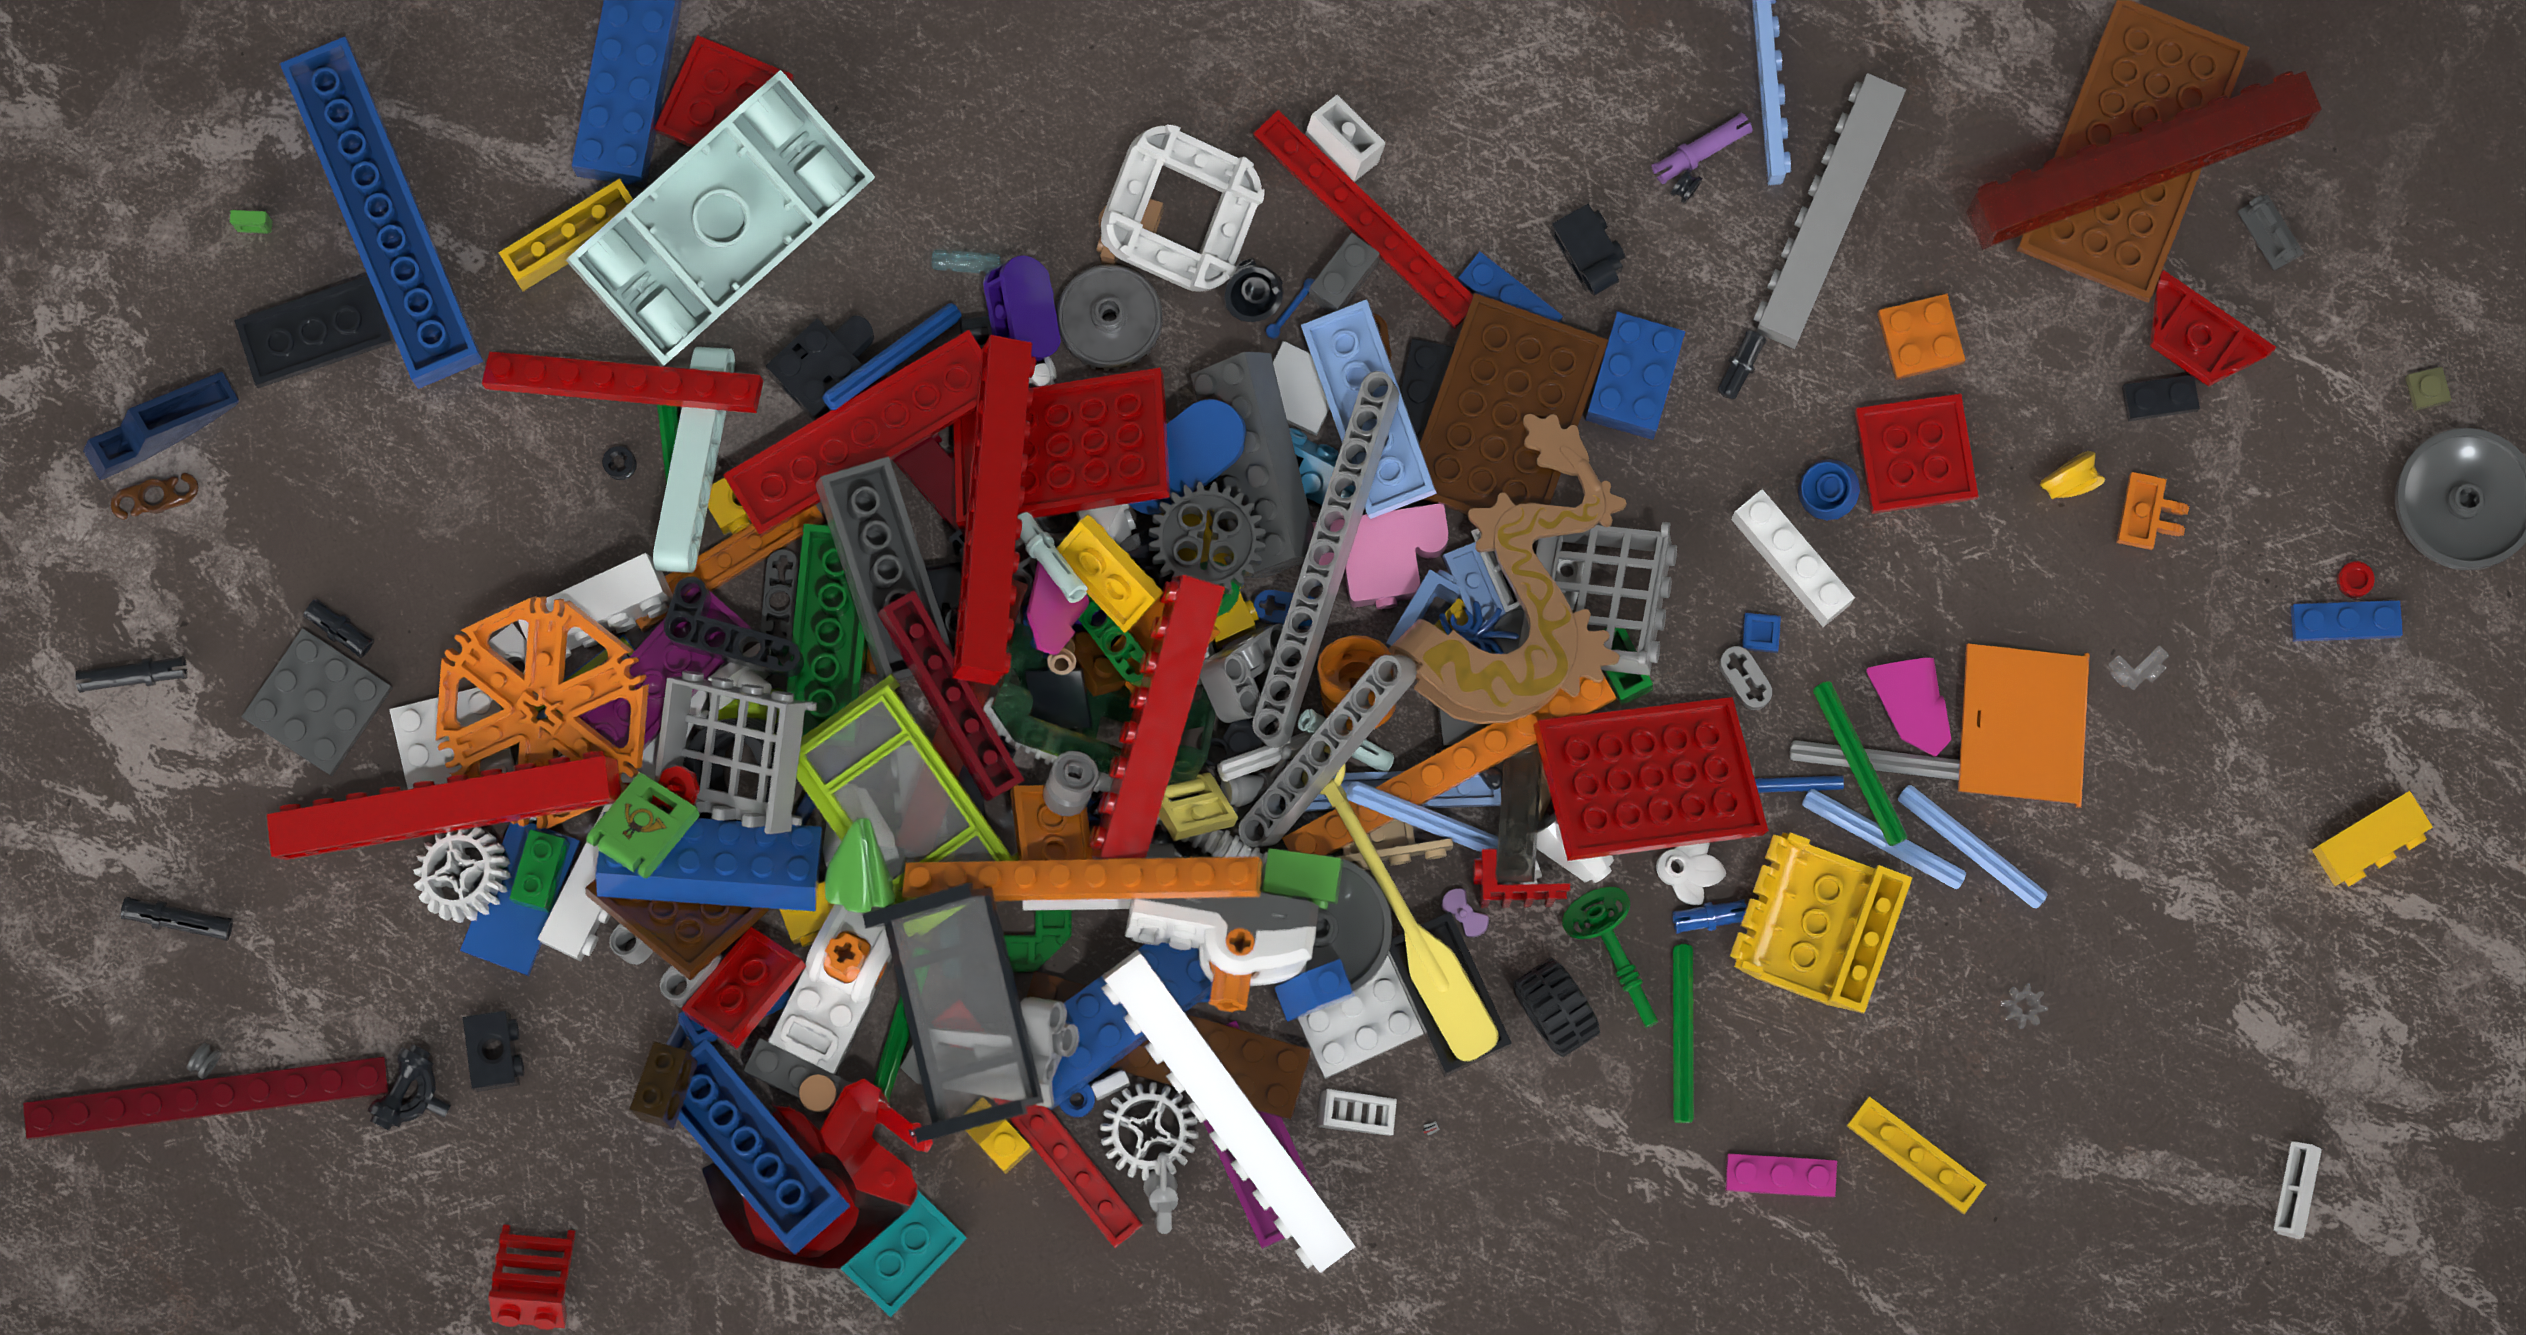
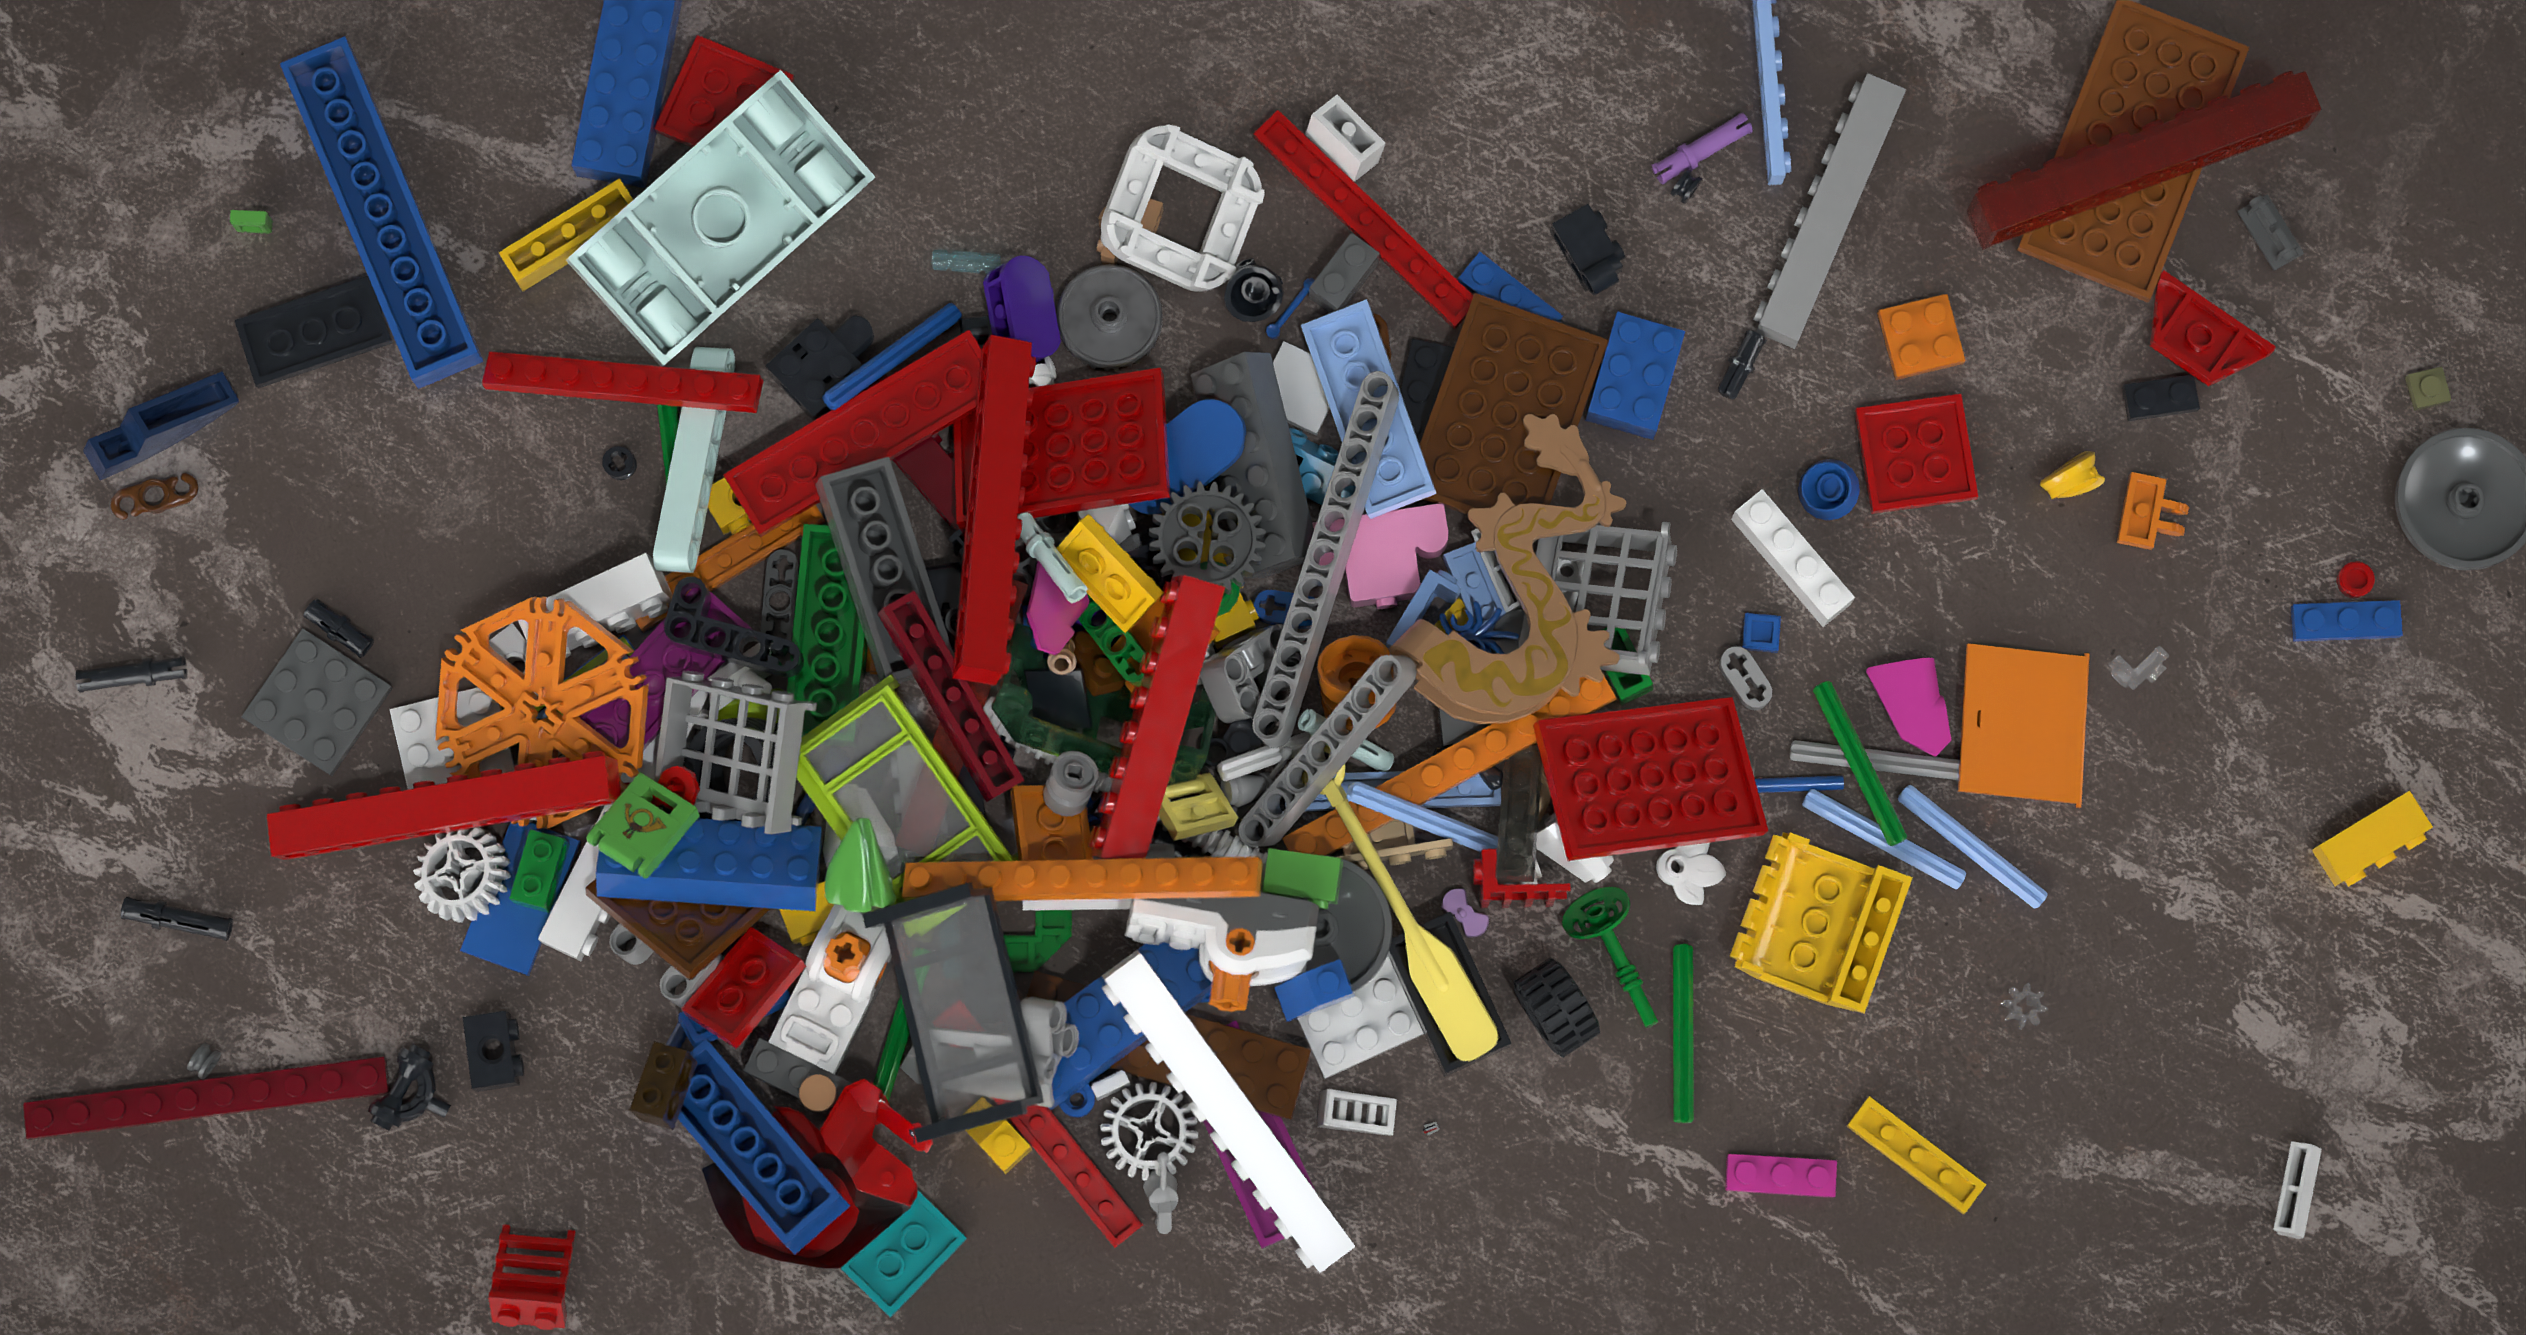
blue pin [1672,899,1746,934] -> none

